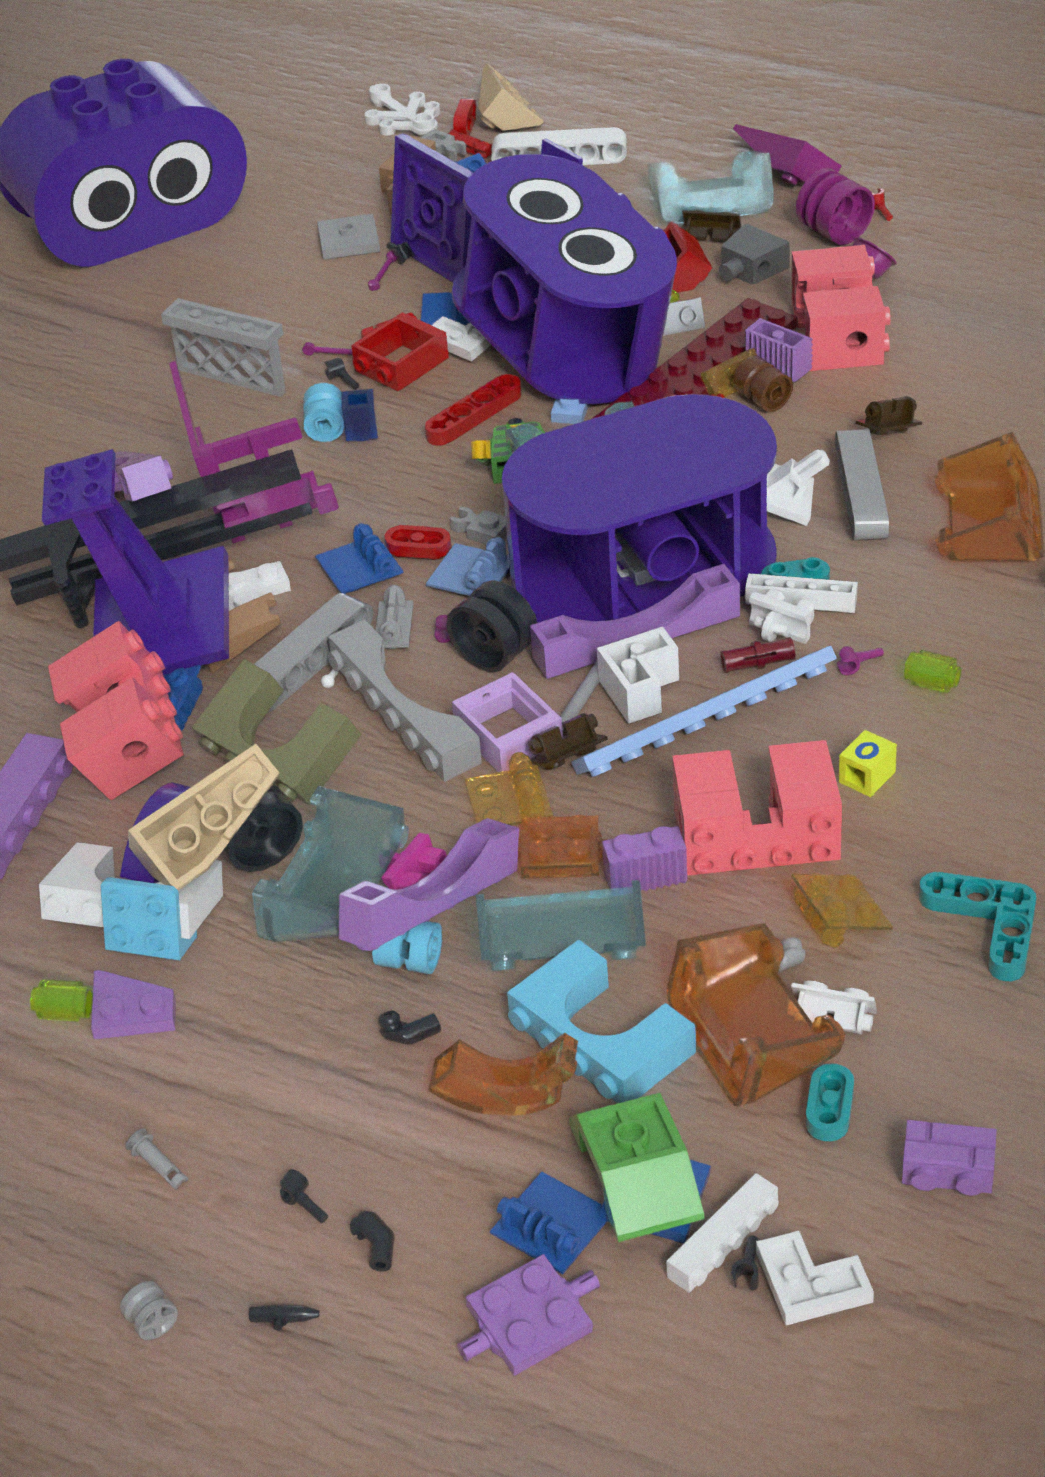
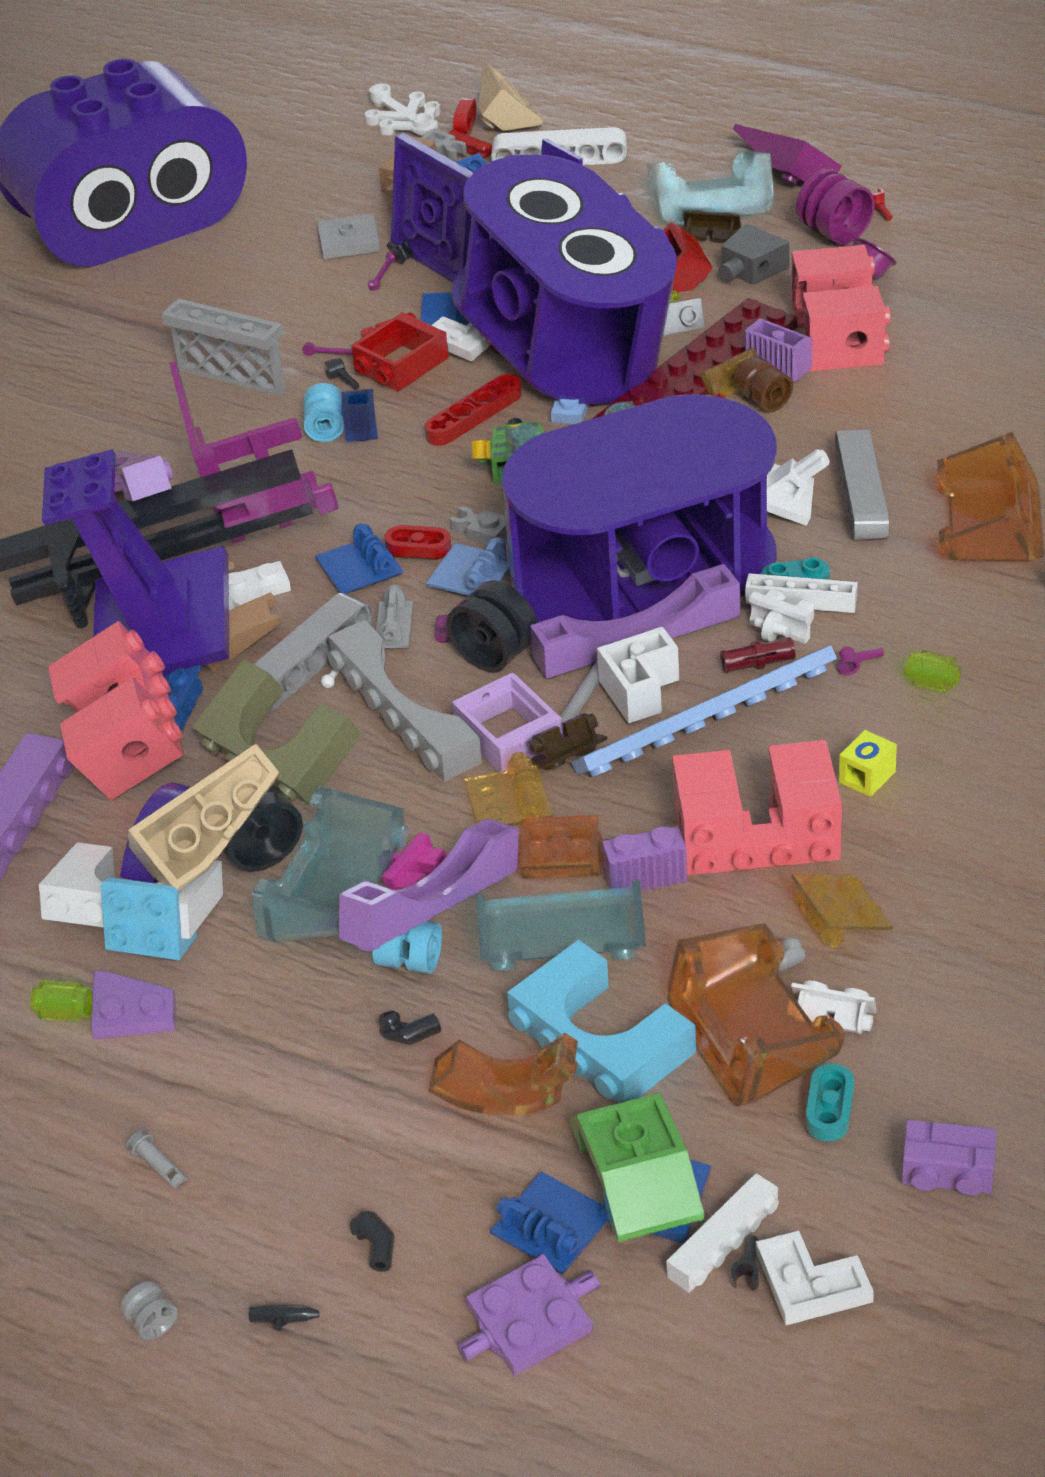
black hand [280,1169,328,1223] -> none
dark brown hinge [855,396,922,435] -> none
teal beam [919,872,1036,981] -> none

